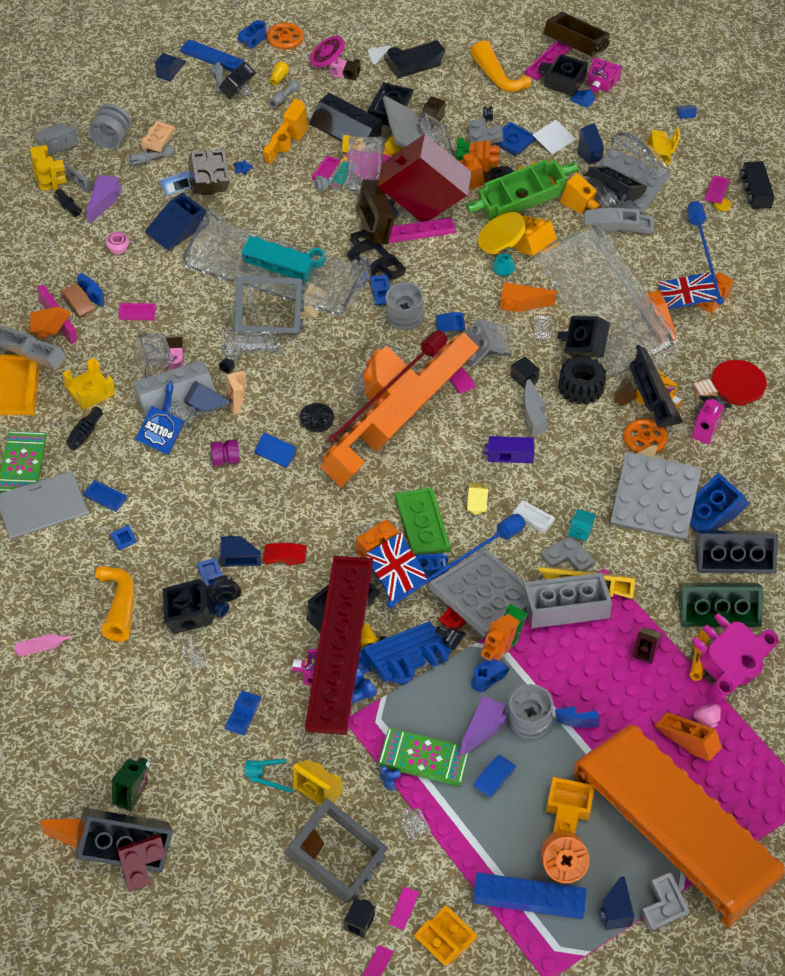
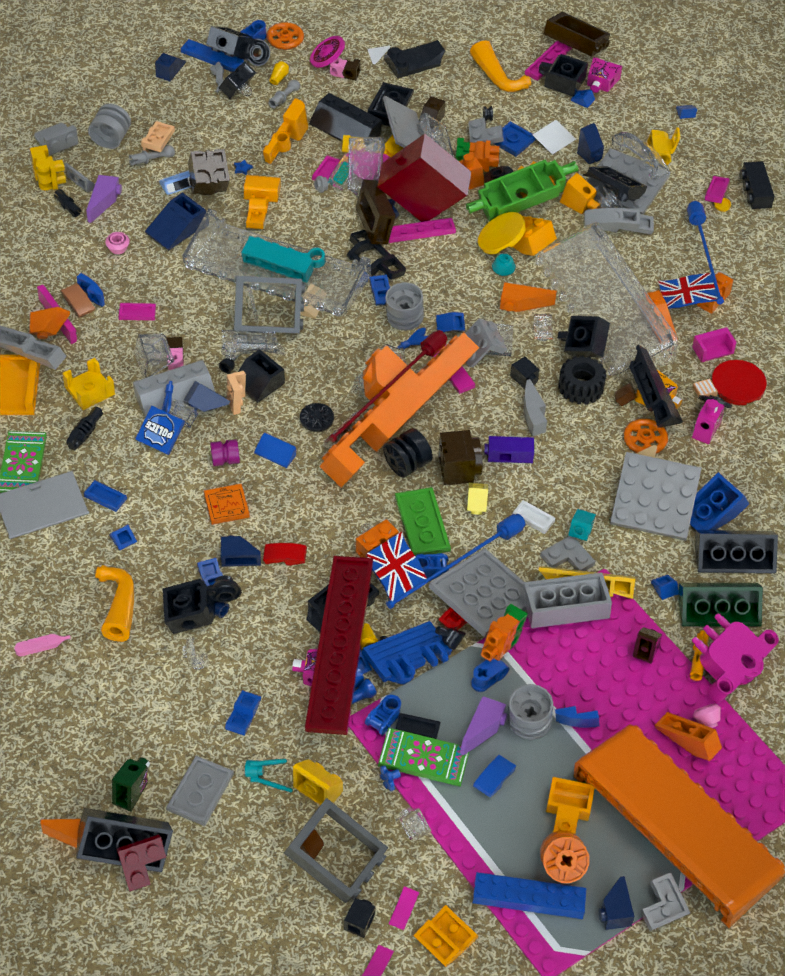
none -> light grey tile [166,756,234,826]
none -> orange tile [204,484,250,525]
none -> black brick [206,26,271,66]
none -> black slope [238,349,285,403]
none -> light orange plate [244,175,281,229]
none -> blue piece [365,694,401,736]
none -> black wheel [383,428,433,478]
none -> black tile [396,713,441,739]
none -> blue piece [397,328,428,349]
none -> dark brown piece [438,430,483,485]
none -> blue slope [651,575,679,600]
none -> dark pink panel [692,327,736,363]

